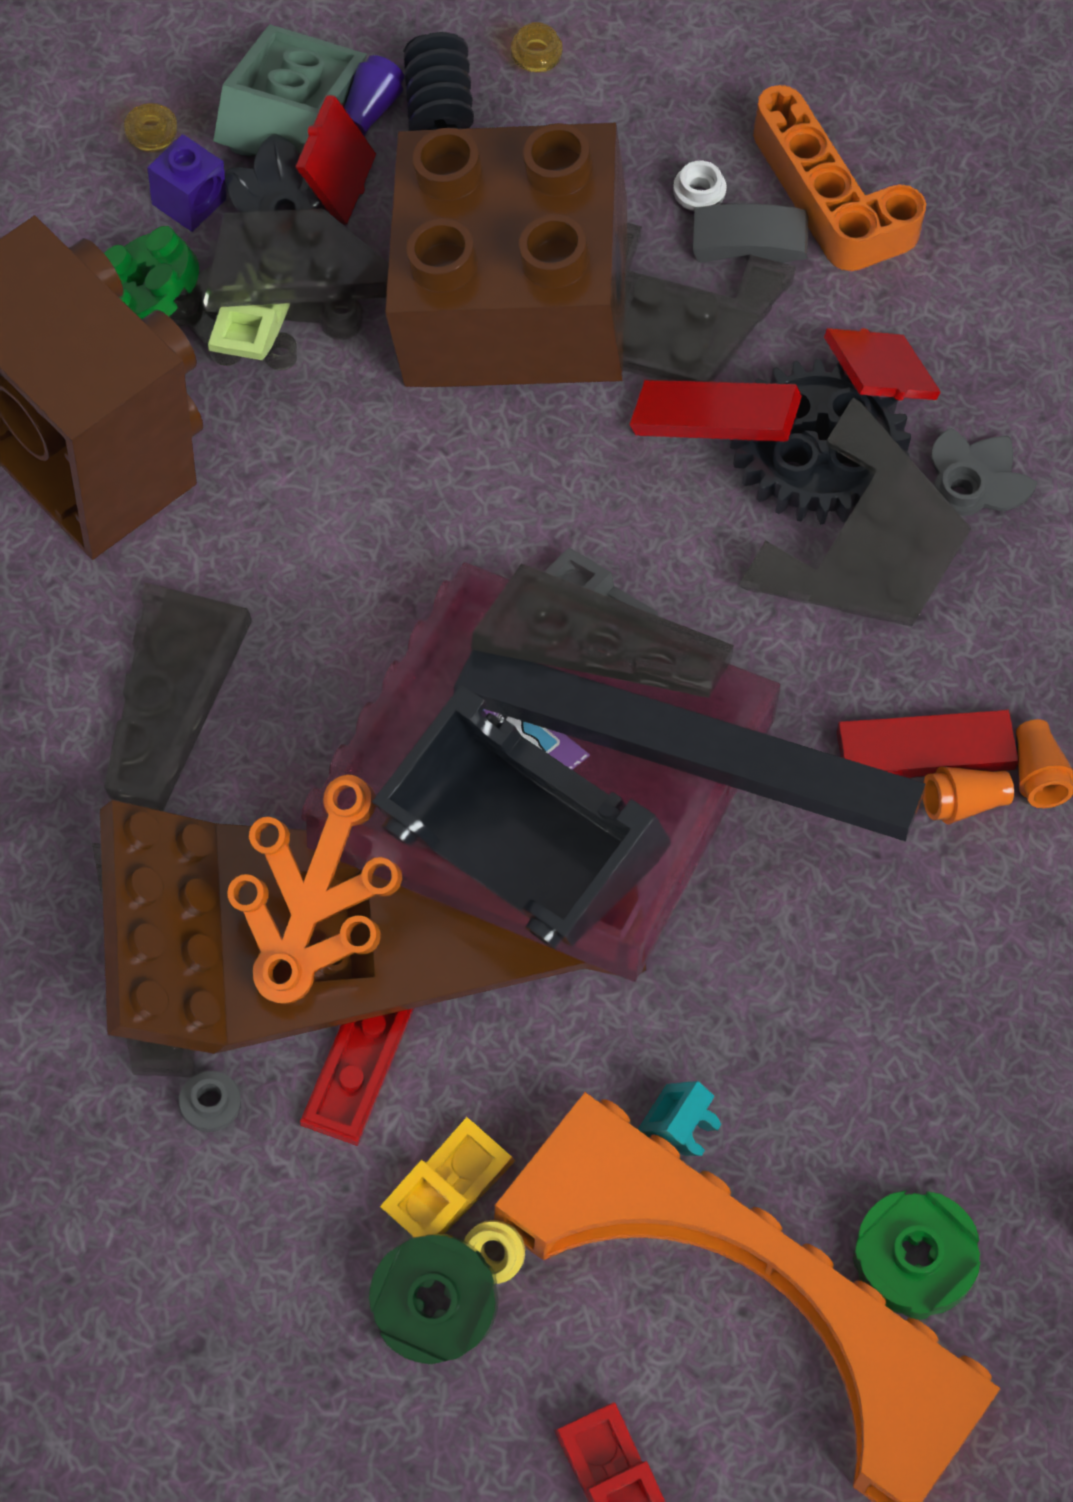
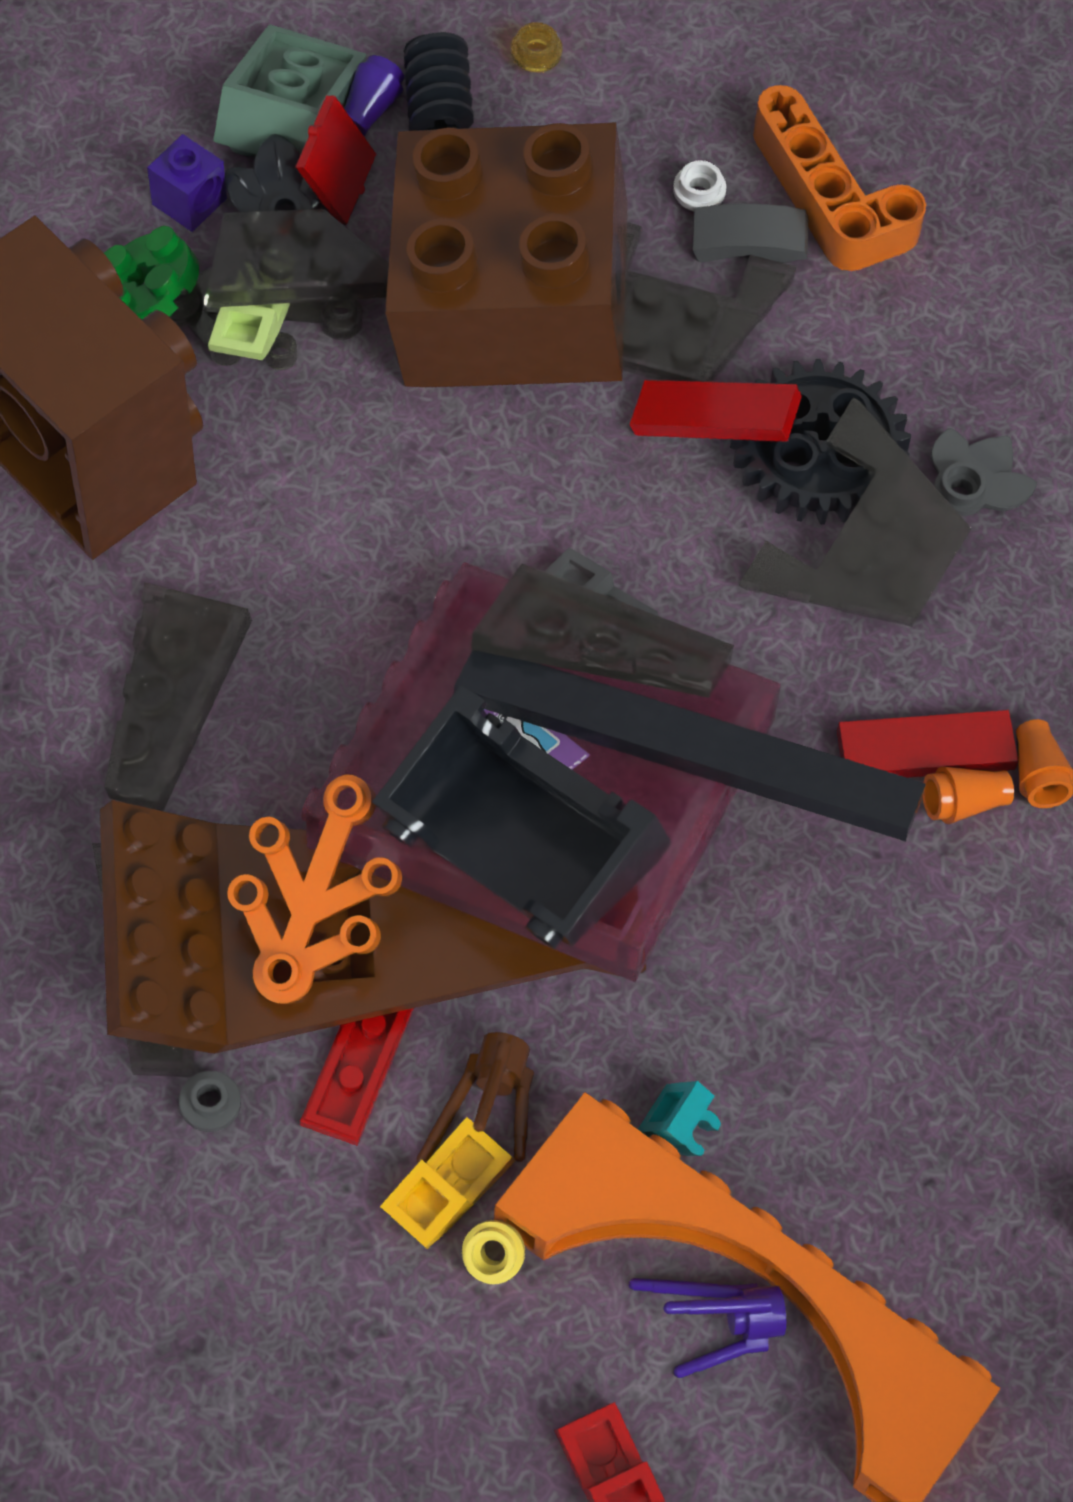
clear yellow plate [124,103,177,152] -> none
dark green plate [369,1233,499,1364] -> none
red piece [824,328,941,401] -> none
green plate [853,1191,981,1320] -> none
none -> reddish brown plant [416,1032,534,1163]
none -> dark purple plant [629,1278,786,1378]

